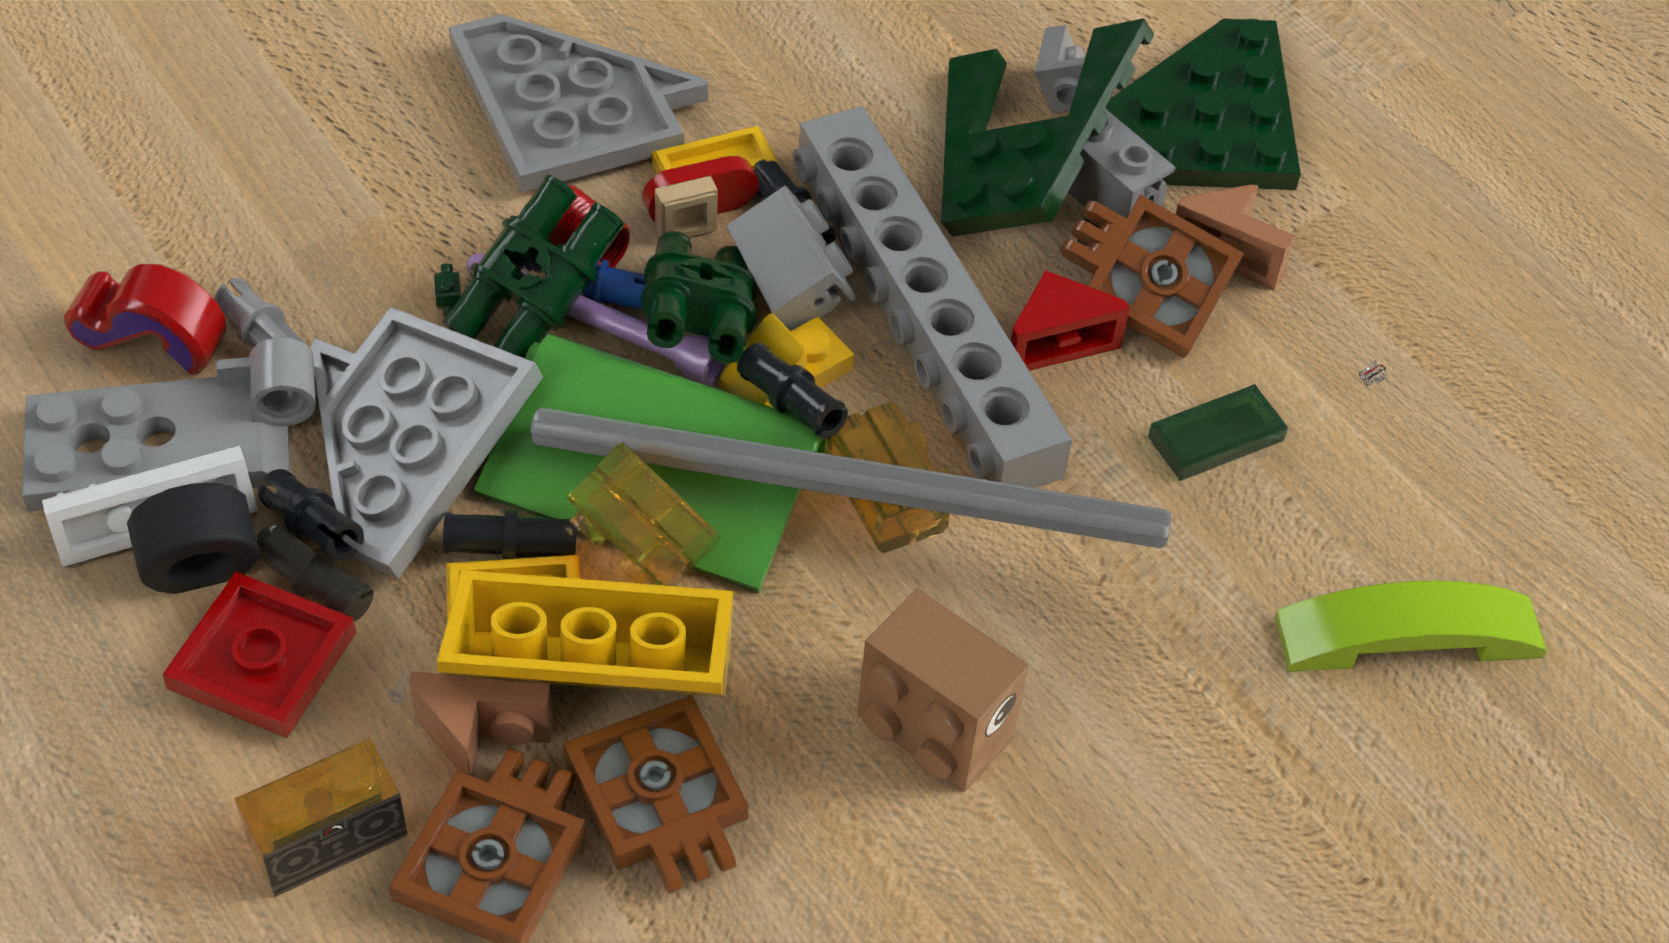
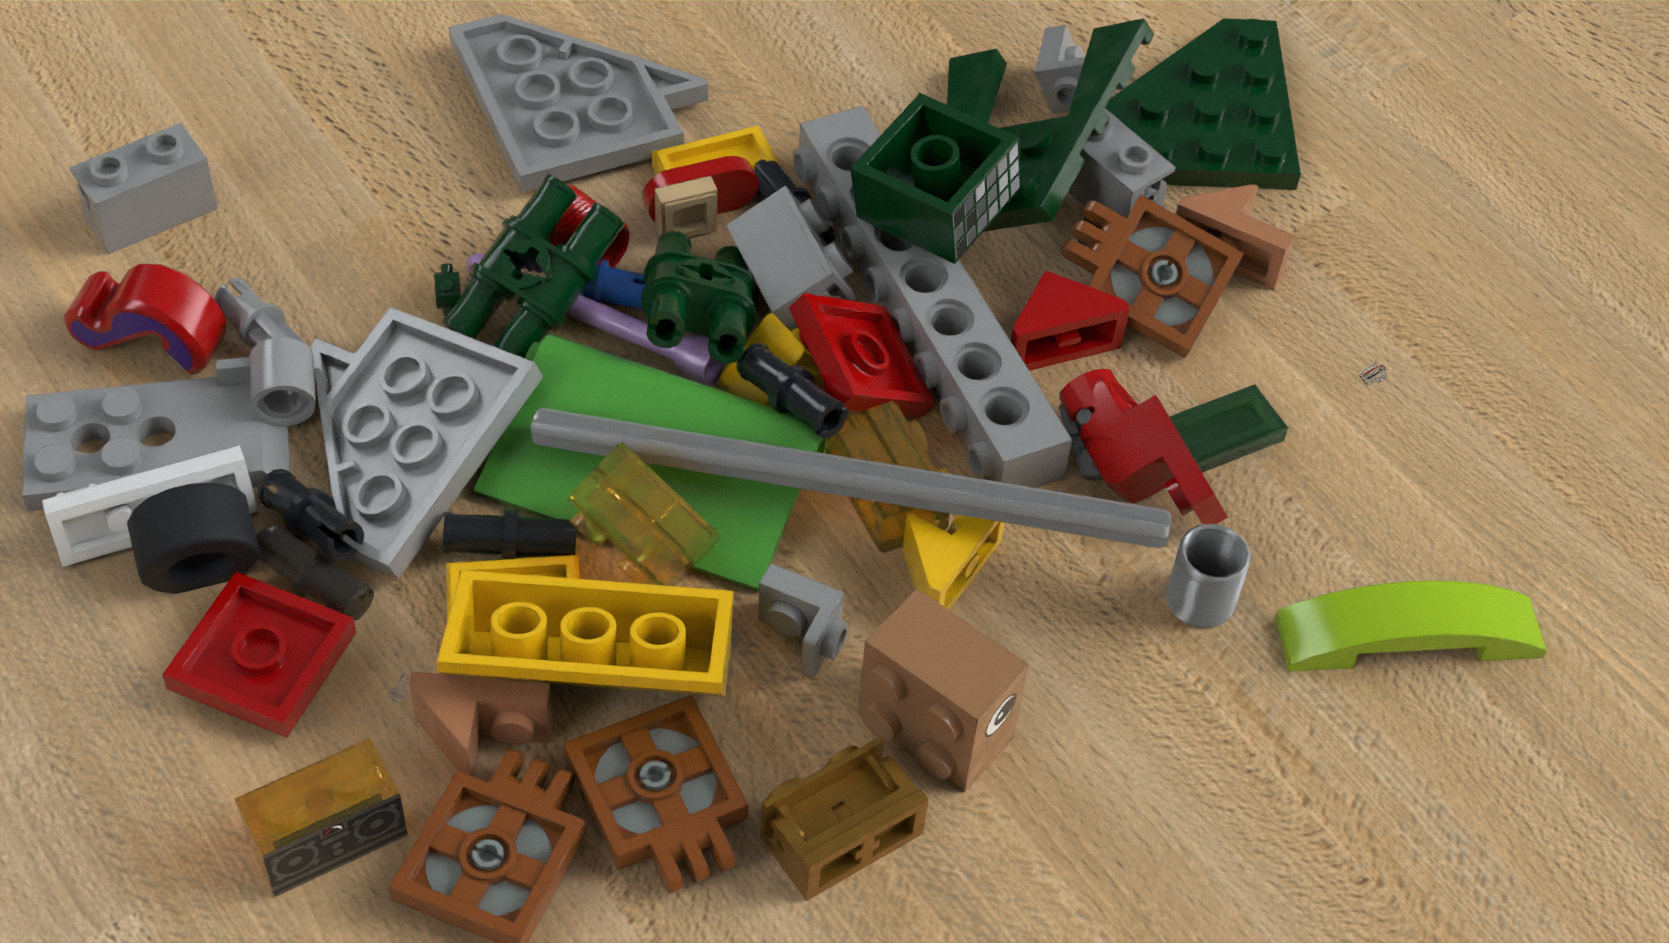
none -> light grey hinge [69,123,218,254]
none -> light grey bracket [758,563,849,677]
none -> pearl gold hinge [760,736,929,901]
none -> red plate [789,293,935,418]
none -> dark green brick [850,93,1022,264]
none -> yellow slope [903,513,1005,610]
none -> red plate [1059,369,1228,524]
none -> light grey piece [1166,524,1251,627]

